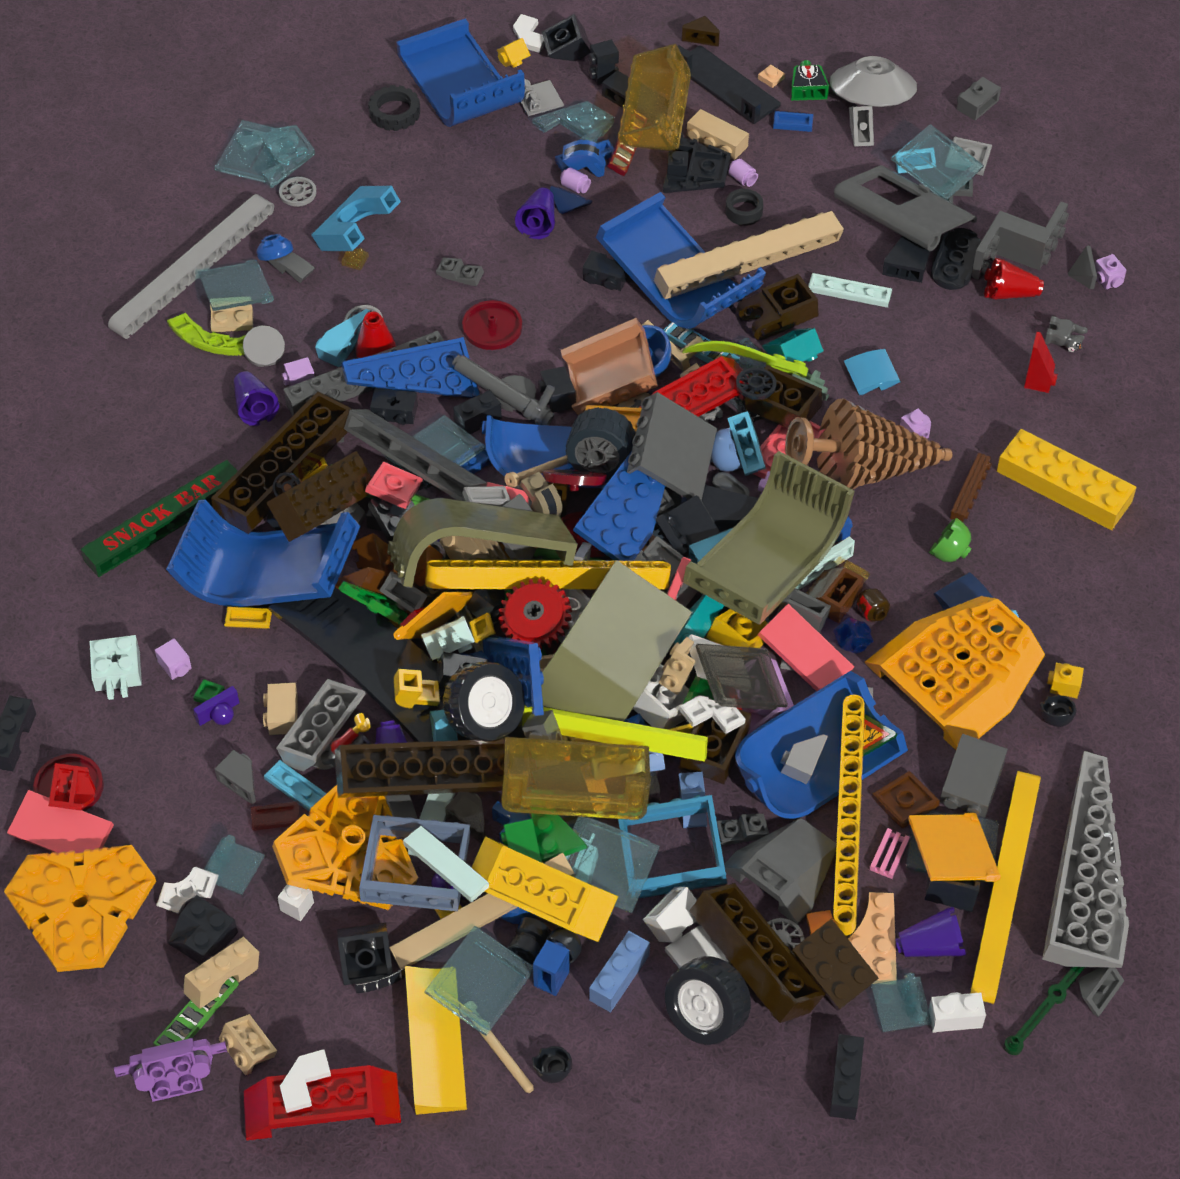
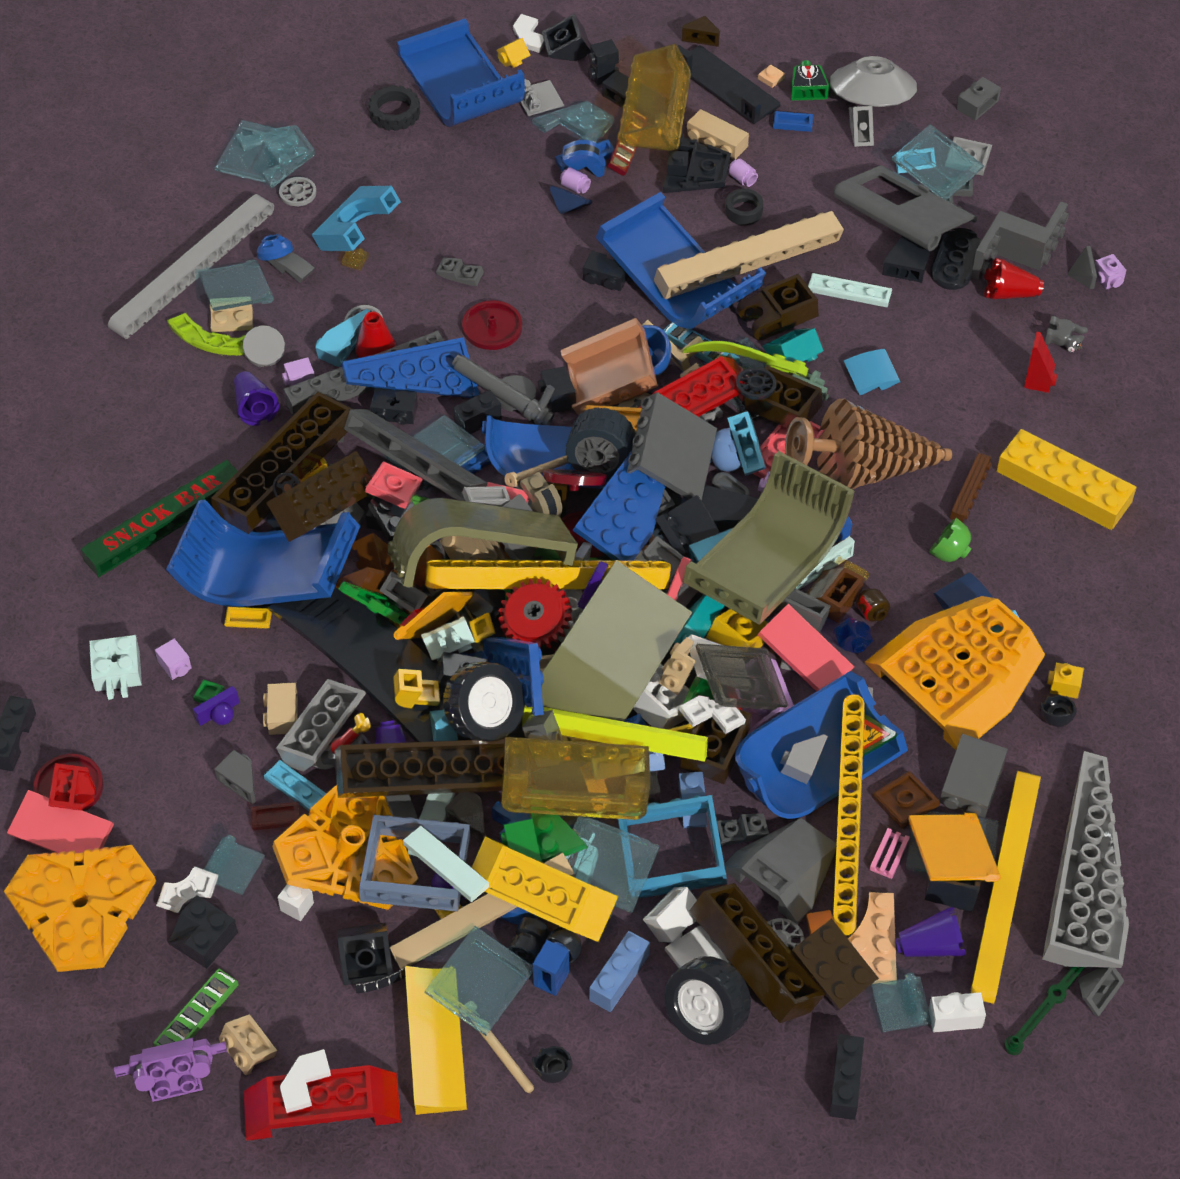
tan arch [184,937,259,1009] -> none
dark purple cone [515,188,555,239] -> none
lavender brick [900,408,931,438] -> none
none -> dark purple tile [577,561,608,610]

